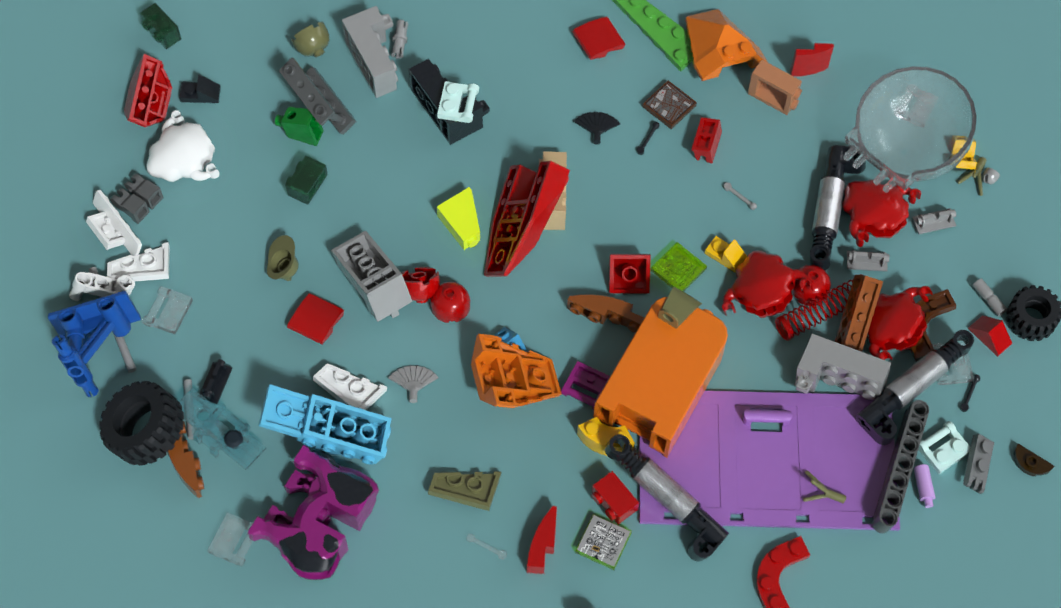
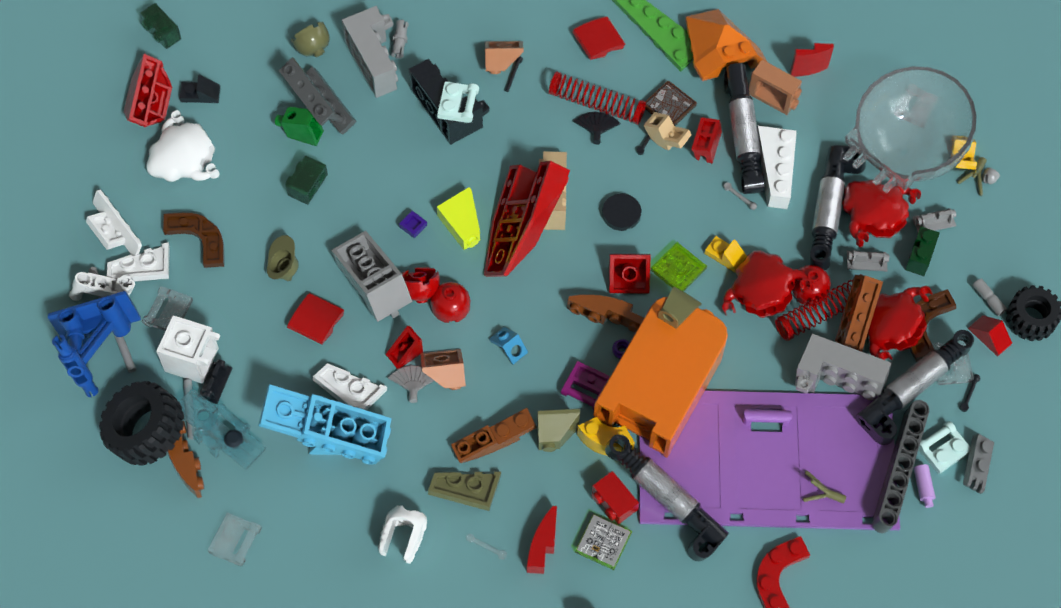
dark grey legs [110,173,164,224] -> none
magenta animal [248,445,379,580] -> none
orange wedge [471,334,562,408] -> none
dark brown plate [1014,444,1055,476] -> none
none -> white container [156,315,220,384]
none -> reddish brown plate [163,213,224,268]
none -> white piece [378,505,427,563]
none -> red slope [385,326,423,369]
none -> dark purple plate [399,211,427,238]
none -> slope [420,349,466,390]
none -> dark orange slope [451,408,537,463]
none -> nougat slope [485,41,523,74]
none -> black piece [505,56,523,92]
none -> slope [537,409,580,452]
none -> red piece [548,71,646,125]
none -> black tile [602,193,642,231]
none -> dark purple plate [612,339,630,359]
none -> tan brick [644,112,692,150]
none -> piece [724,63,764,194]
none -> white wedge [757,126,797,209]
none -> dark green brick [905,226,940,276]

